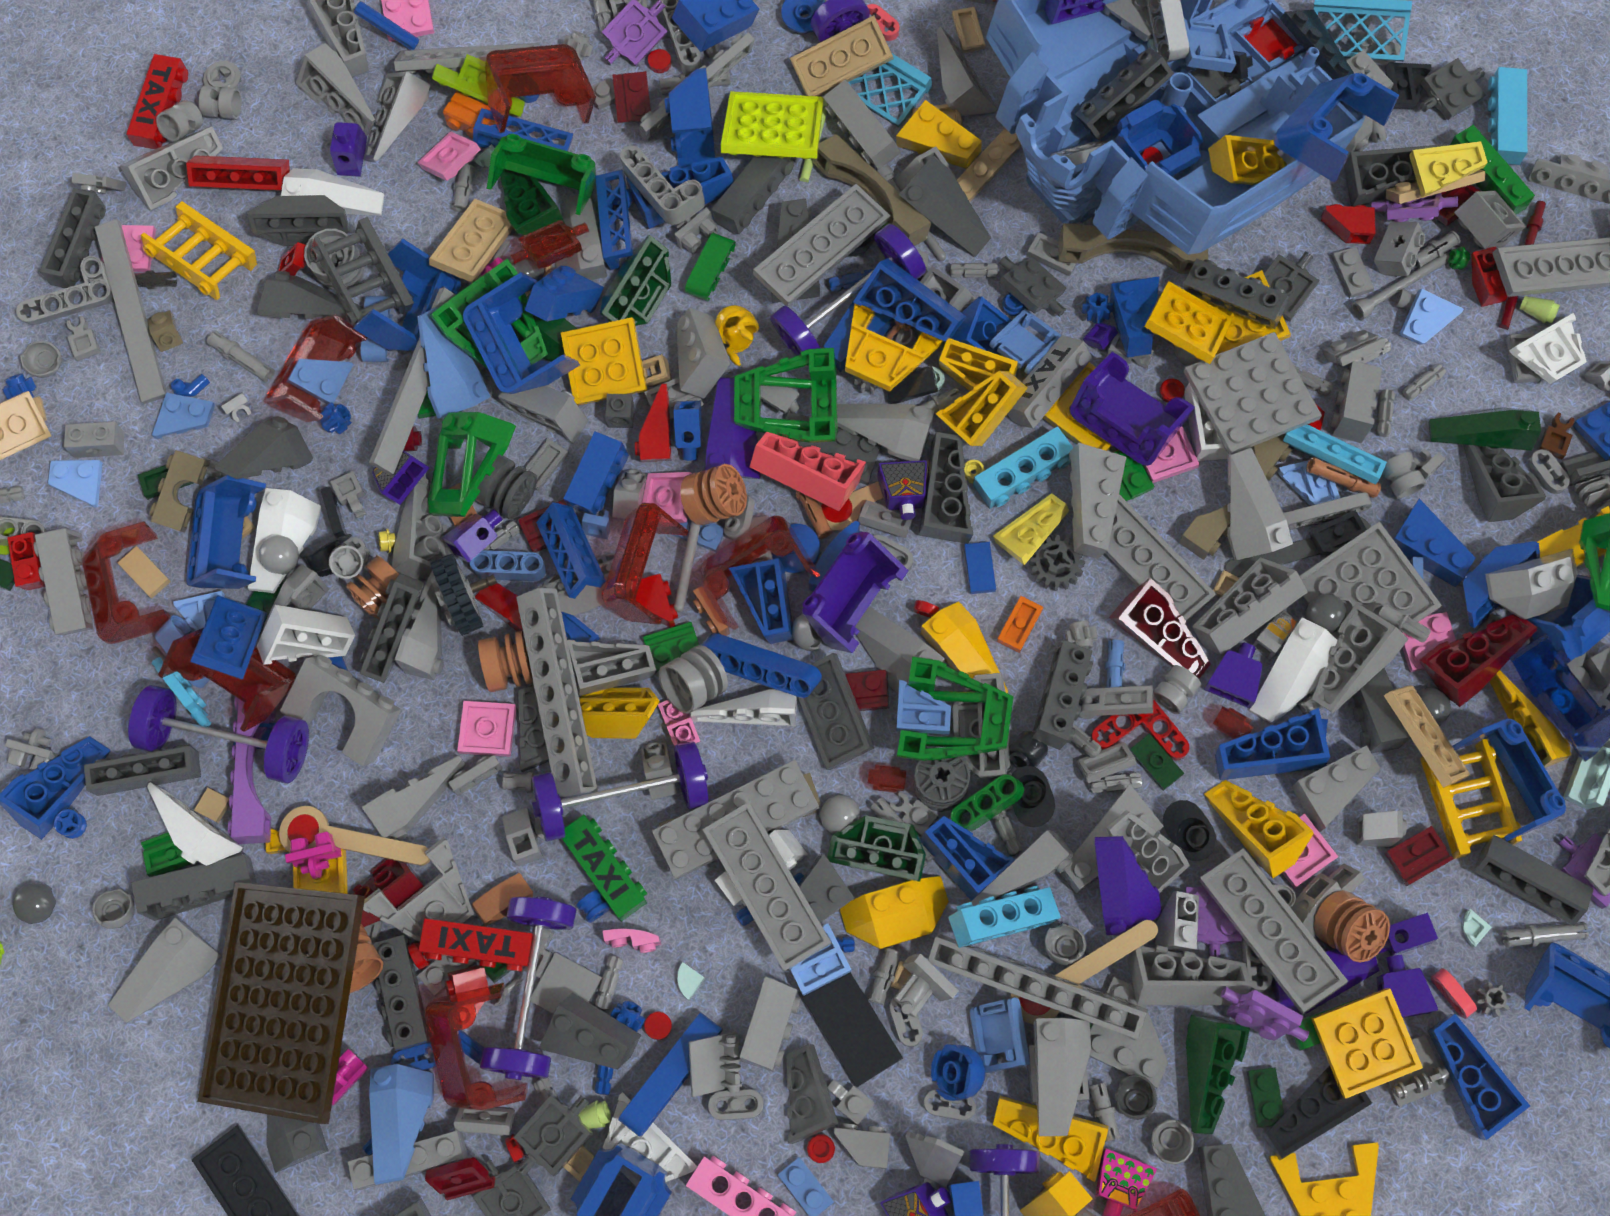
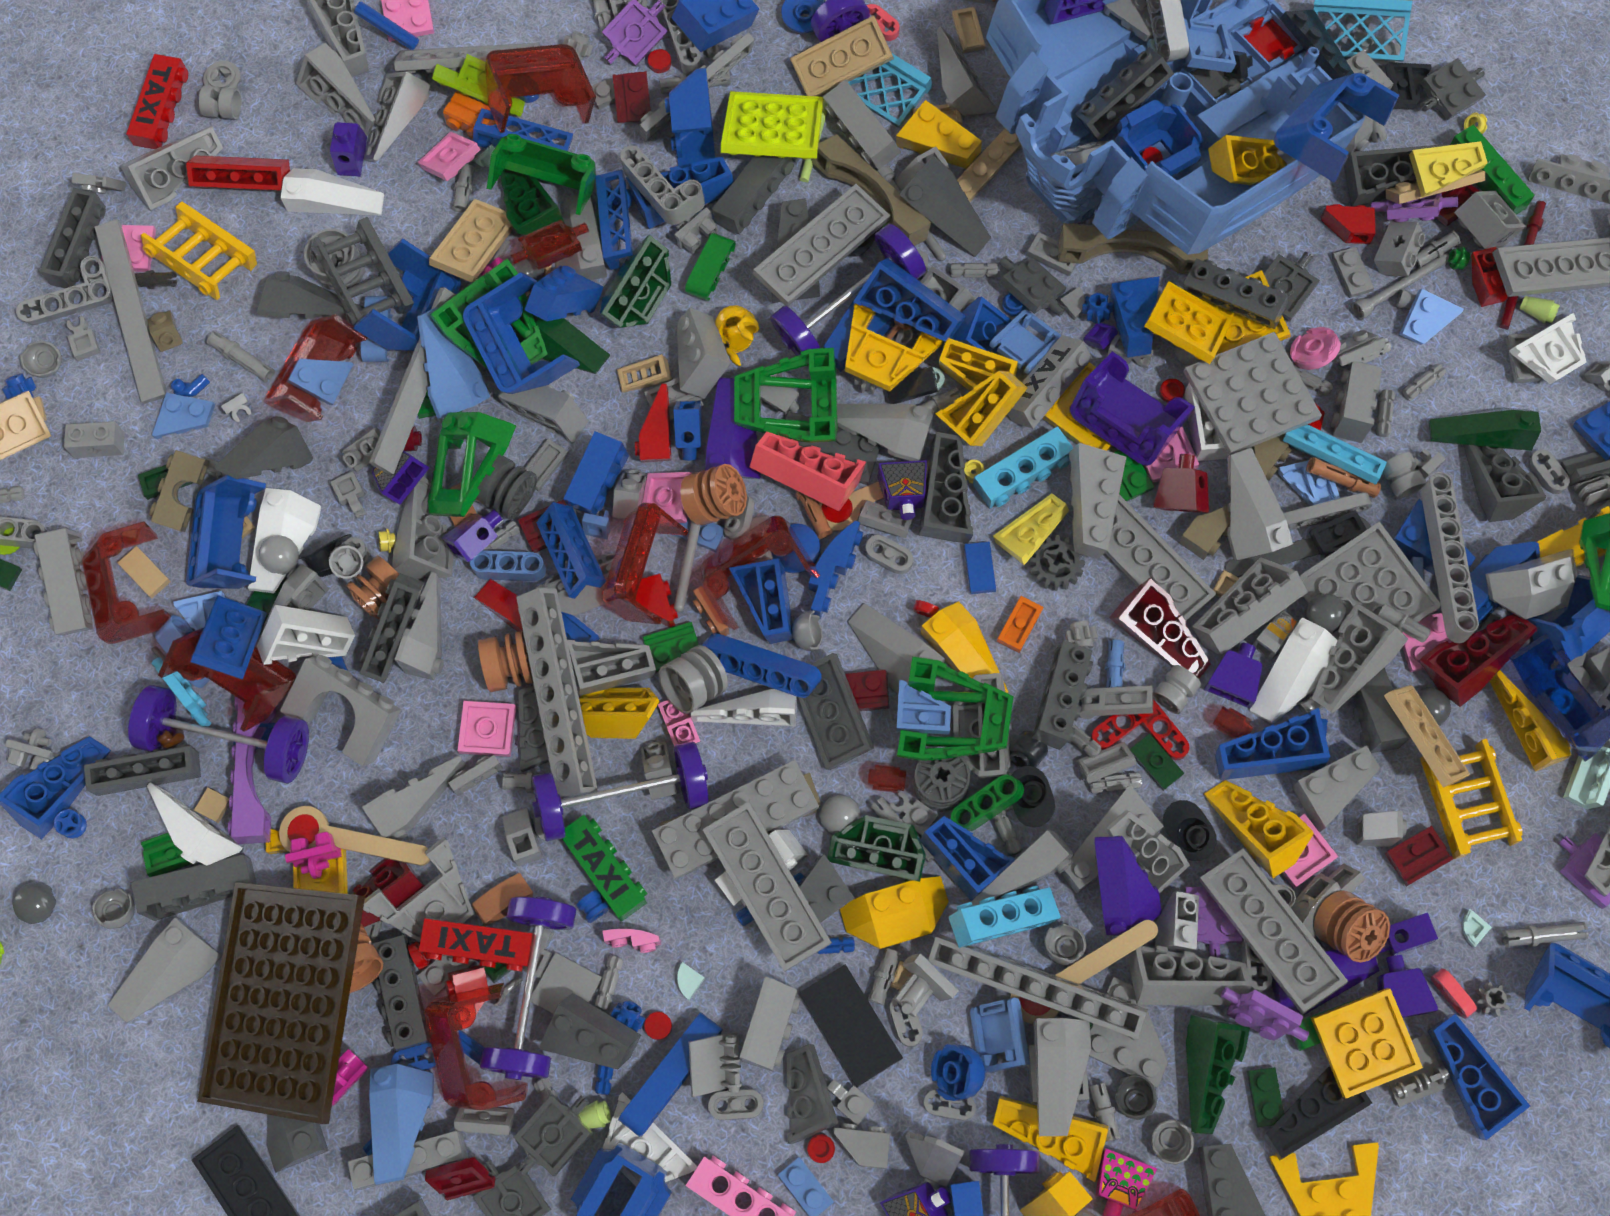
red slope [7,532,45,590] -> none
light blue wing [48,460,103,507] -> none
light grey wheel [156,100,203,142] -> none
dark grey wedge [247,195,350,246] -> none
red plate [278,242,306,276] -> none
blue gear [319,402,352,435] -> none
black tile [321,486,347,538] -> none
black wheel [430,554,497,636] -> none
red tile [505,1134,527,1163] -> none
yellow plate [561,317,648,406] -> none
tan tile [564,1145,595,1182] -> none
dark grey brick [605,394,635,428] -> none
light blue wing [791,923,852,996] -> none
dark purple windscreen [802,532,909,653] -> none
blue axle [829,269,874,292] -> none
blue windscreen [1452,719,1566,841] -> none
dark grey brick [1474,835,1593,926] -> none
medium azure brick [1488,67,1528,165] -> none
reddish brown plate [1538,412,1574,460] -> none
none -> reddish brown arm [157,727,185,749]
none -> light grey hips [342,427,380,472]
none -> light grey tile [1059,286,1085,320]
none -> dark red torso [1153,454,1209,513]
none -> bright pink tile [1290,327,1341,370]
none -> light grey beam [1421,472,1479,643]
none -> light yellow plate [1464,112,1487,134]

